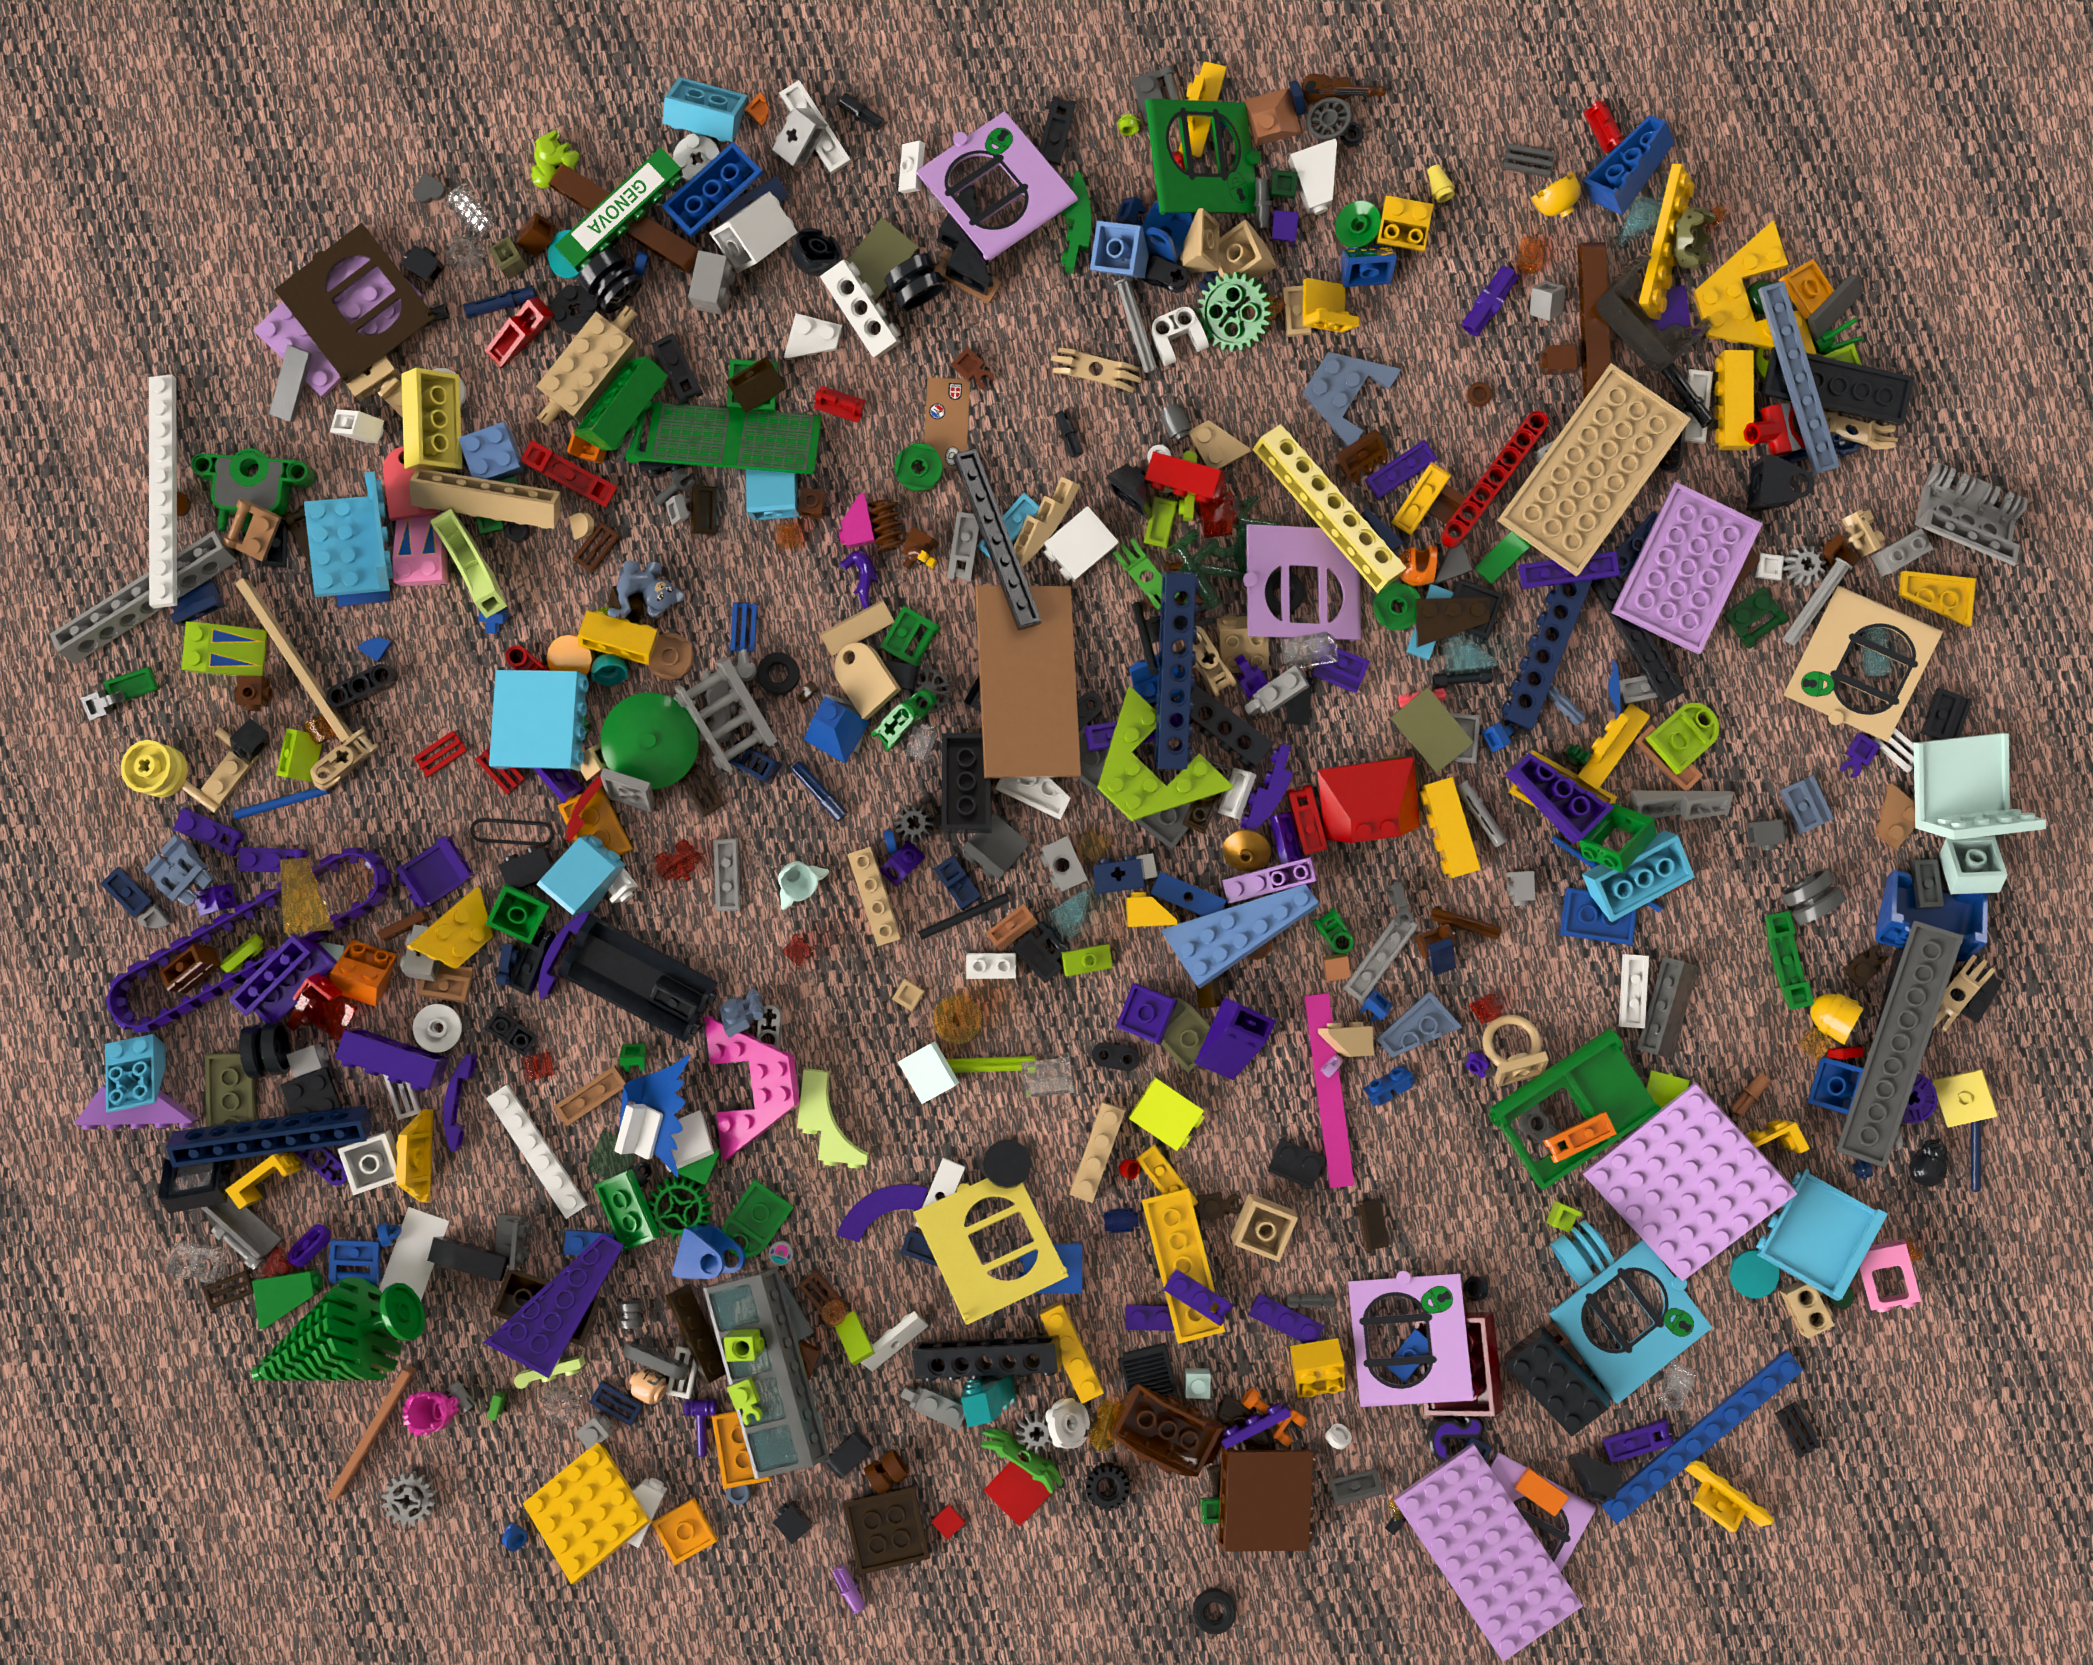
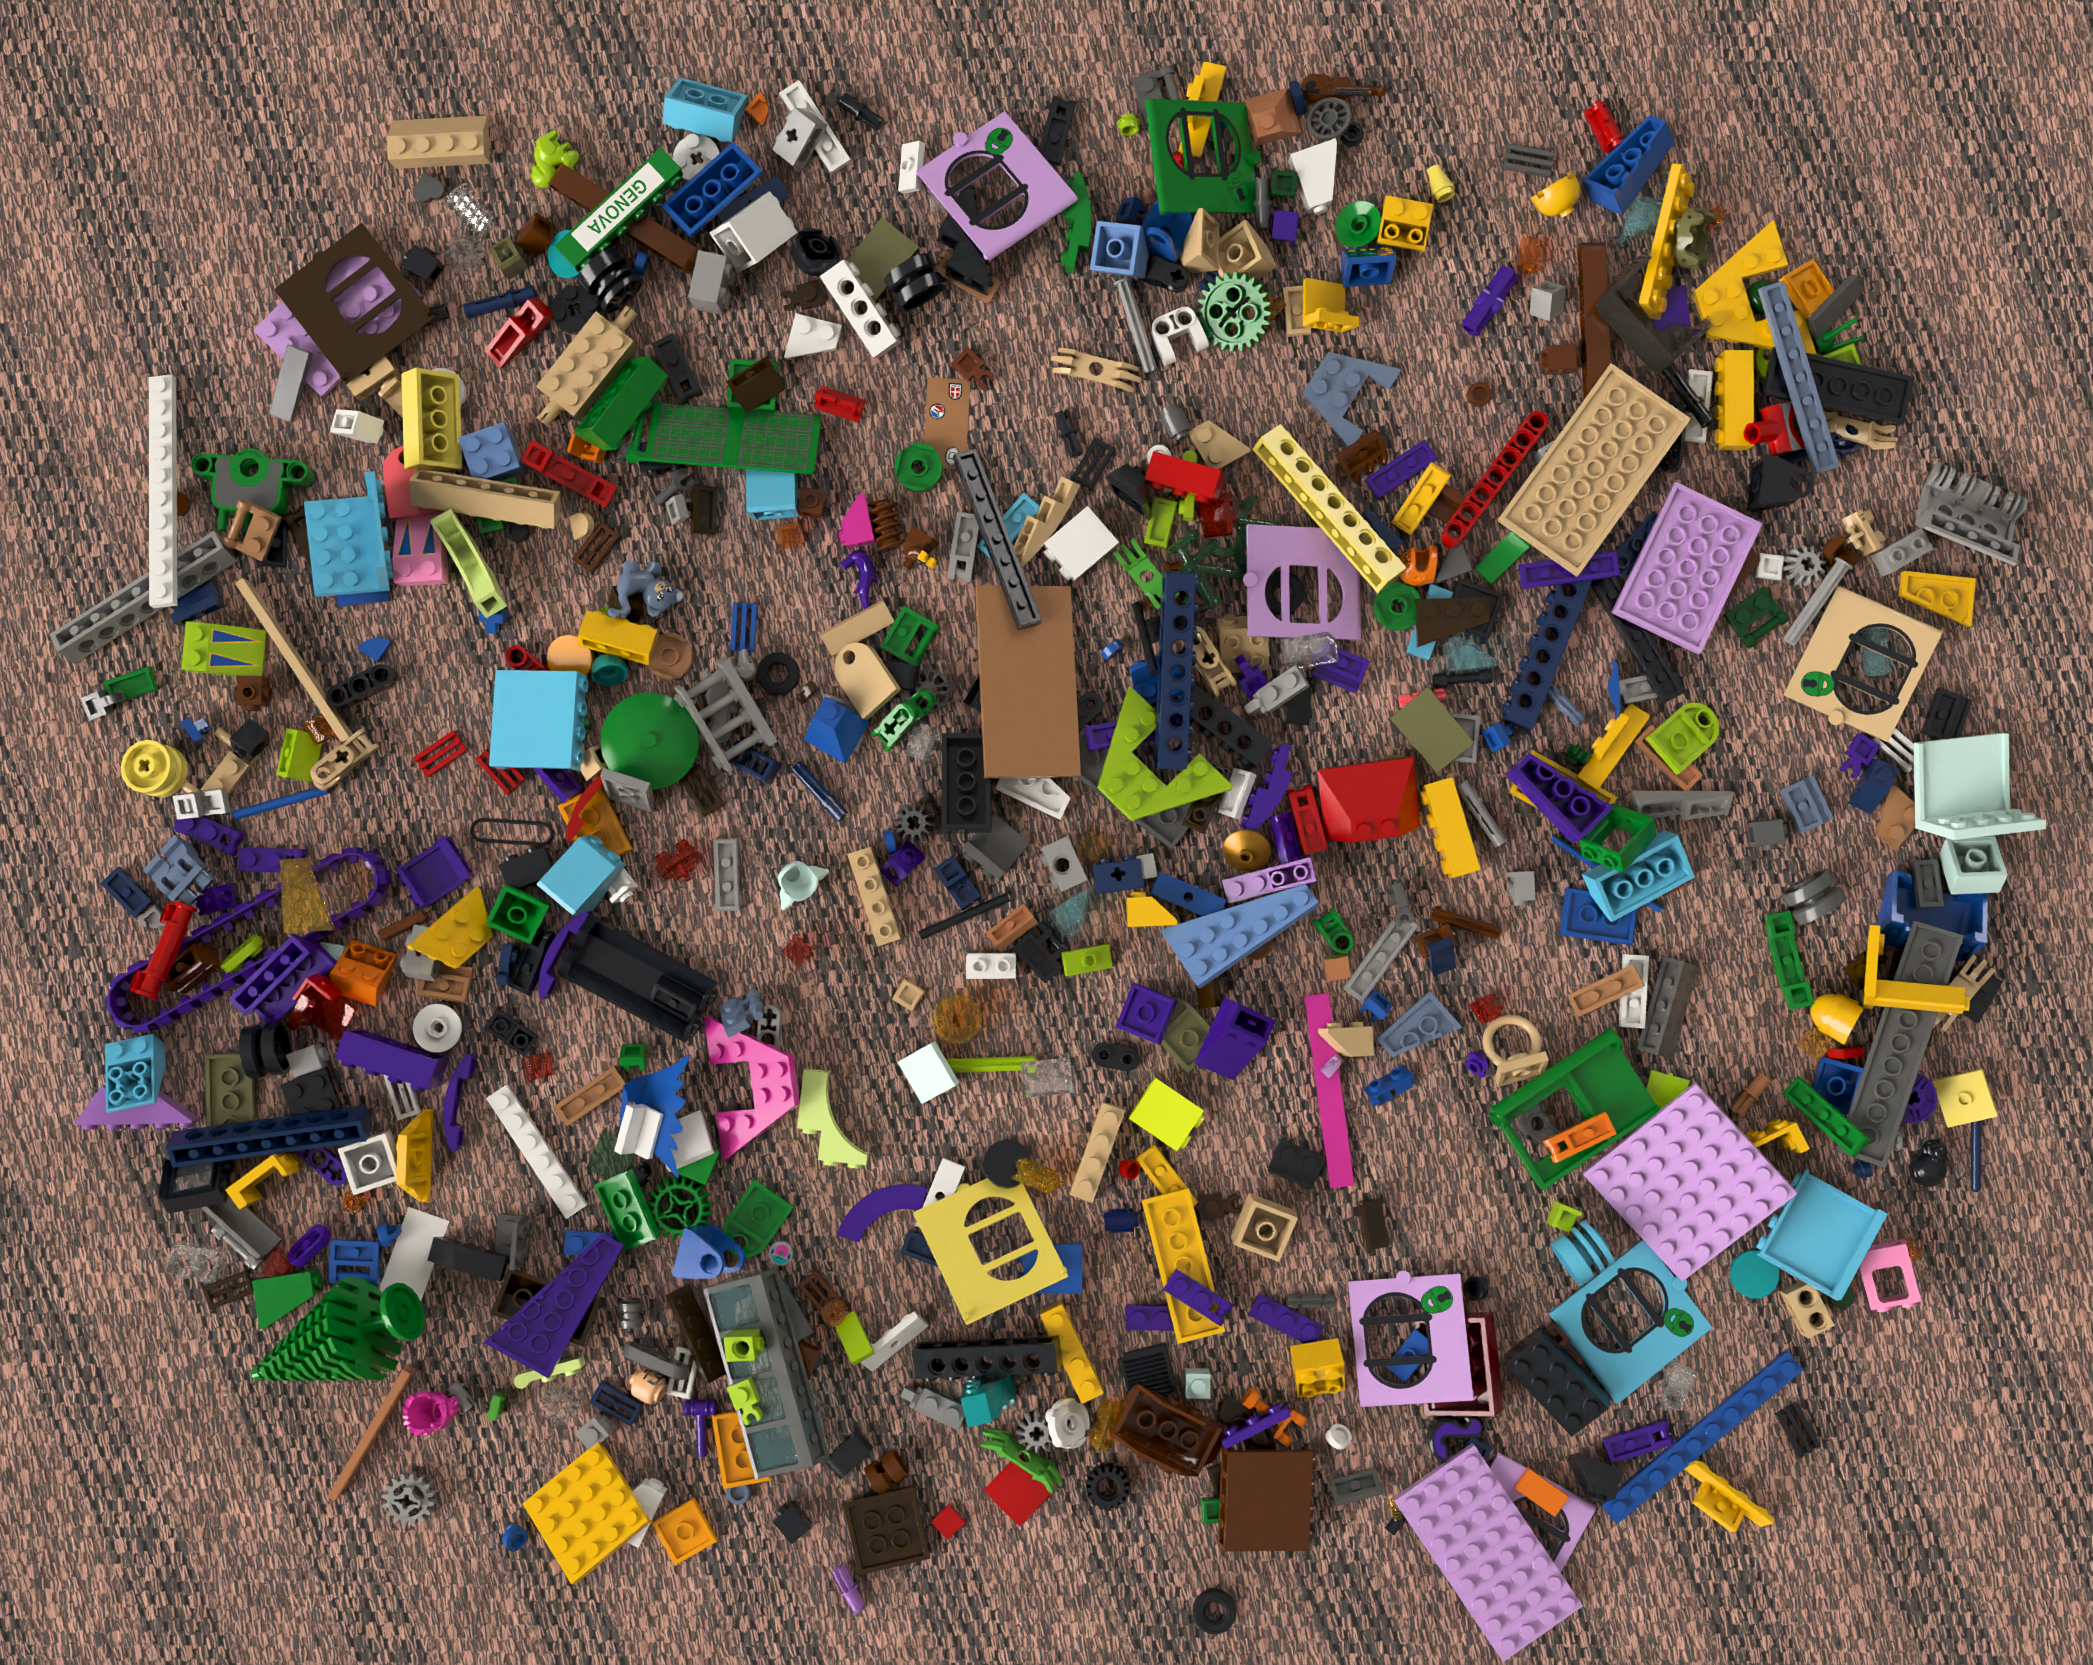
none -> red piece [129,901,197,1001]
none -> light grey slope [172,788,231,820]
none -> blue tile [181,717,211,748]
none -> clear orange plate [342,1190,366,1214]
none -> tan slope [387,115,491,169]
none -> dark brown plate [780,280,825,311]
none -> clear yellow hinge [1011,1158,1064,1194]
none -> black tile [1071,437,1116,491]
none -> blue tile [1101,639,1125,661]
none -> medium nougat plate [1567,964,1645,1017]
none -> green tile [1782,1076,1871,1158]
none -> dark blue slope [1848,759,1900,814]
none -> yellow piece [1863,925,1970,1014]

